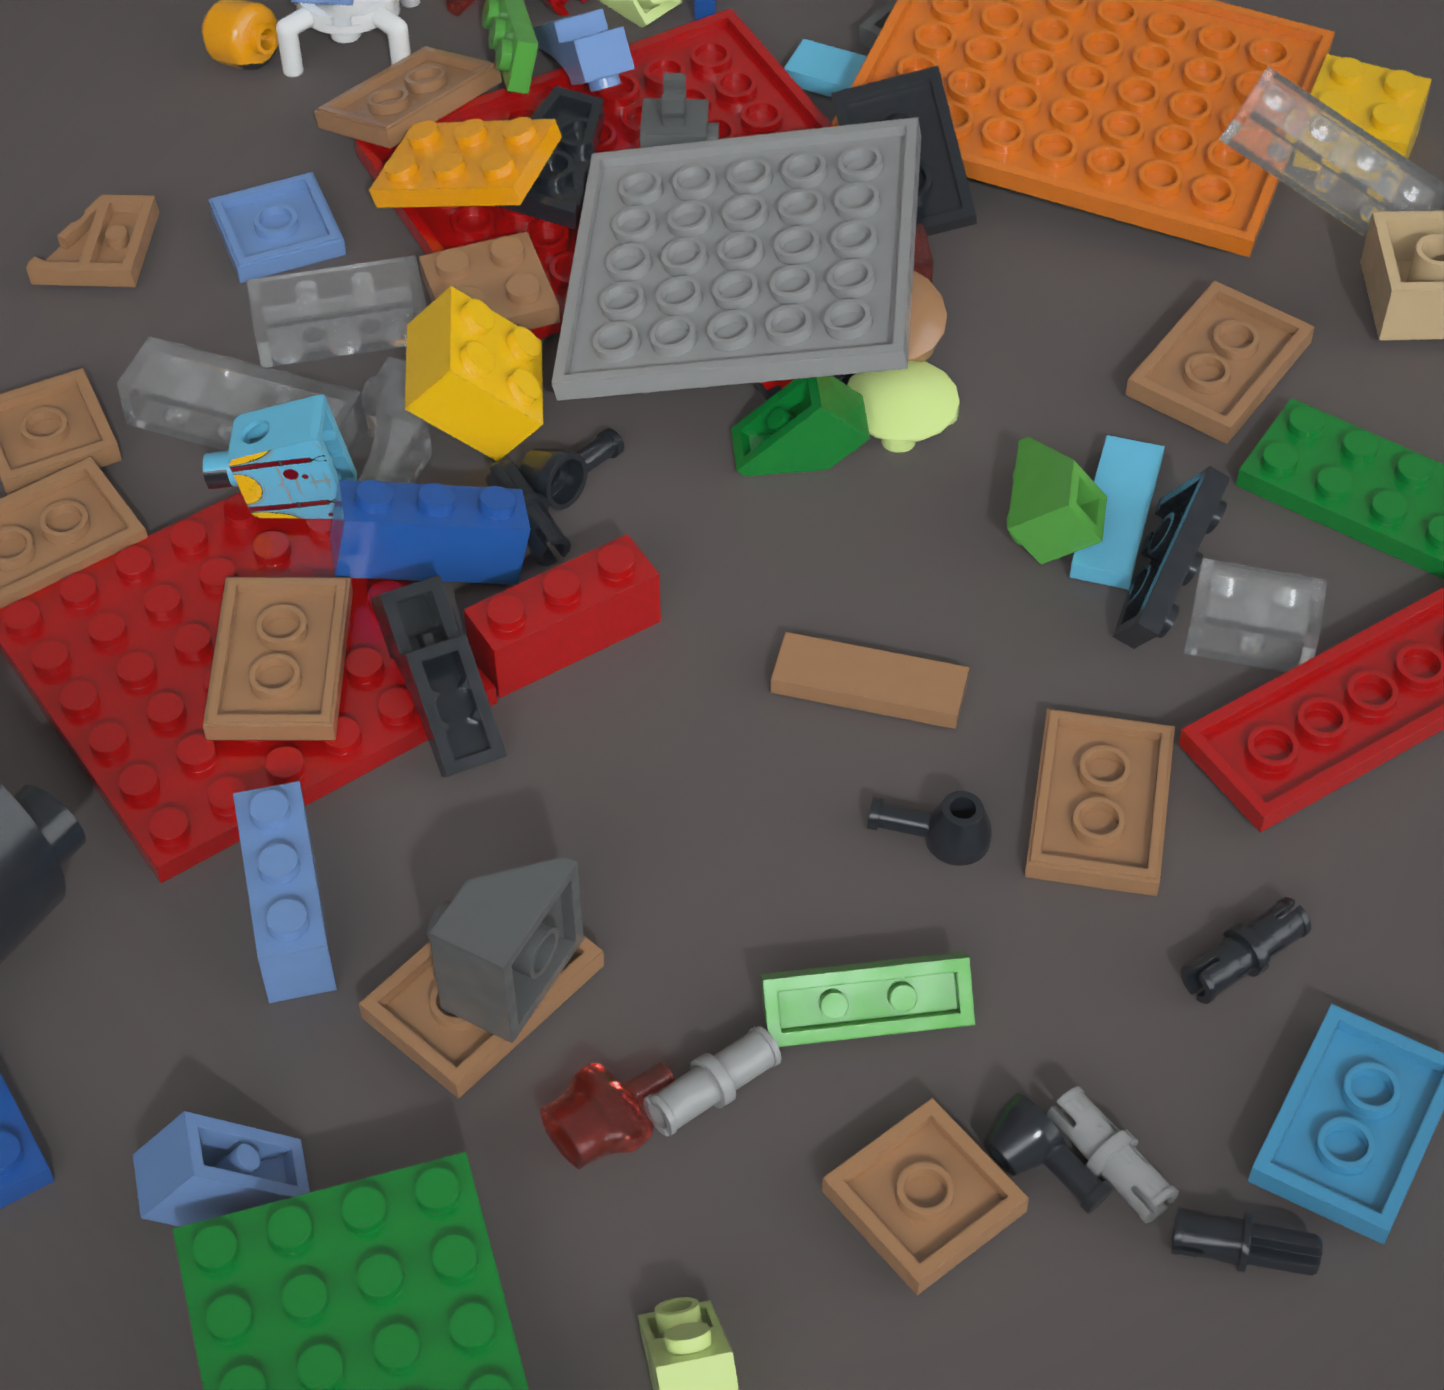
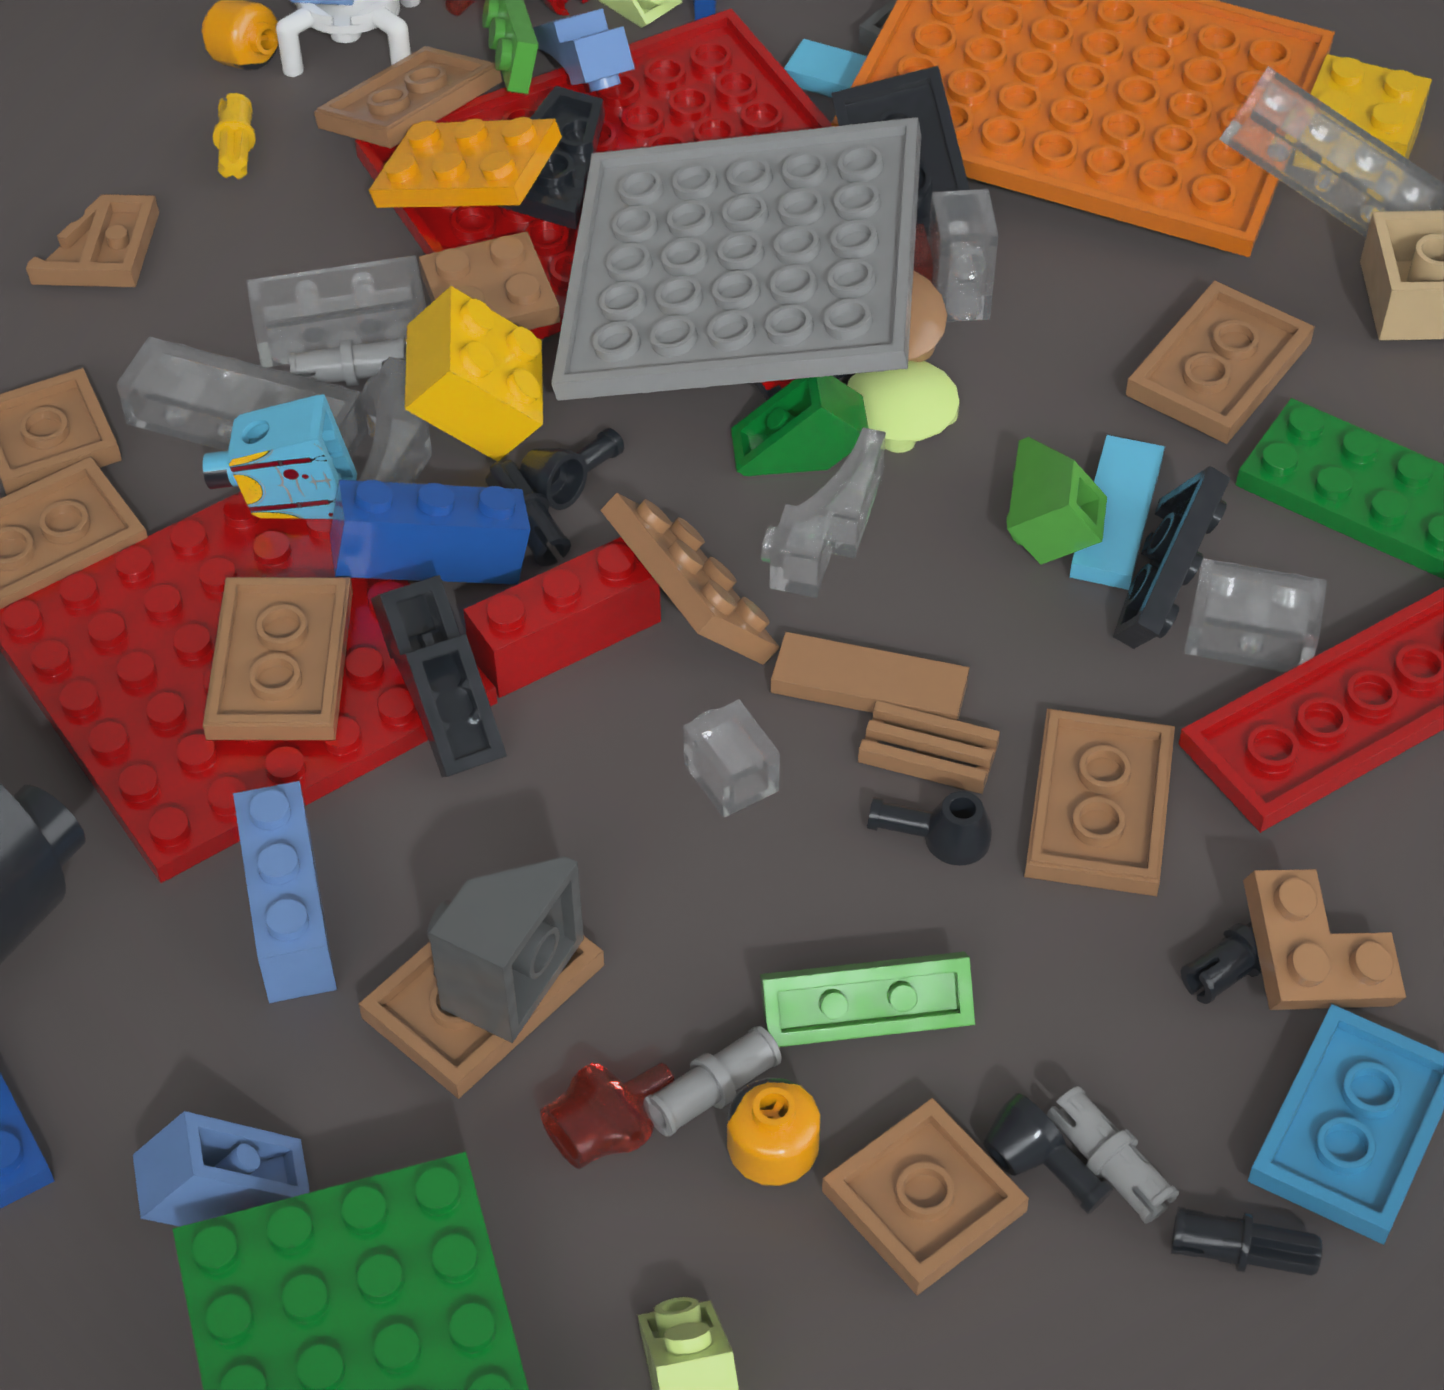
medium blue tile [208,172,346,283] -> none
dark grey brick [640,73,719,148] -> none
none -> yellow axle [212,93,256,179]
none -> light grey pin [289,337,406,389]
none -> medium nougat plate [600,493,780,665]
none -> clear brick [683,699,780,818]
none -> light orange head [727,1078,820,1186]
none -> clear slope [761,427,886,598]
none -> medium nougat tile [858,700,1000,794]
none -> clear brick [926,189,999,322]
none -> medium nougat plate [1243,869,1406,1010]

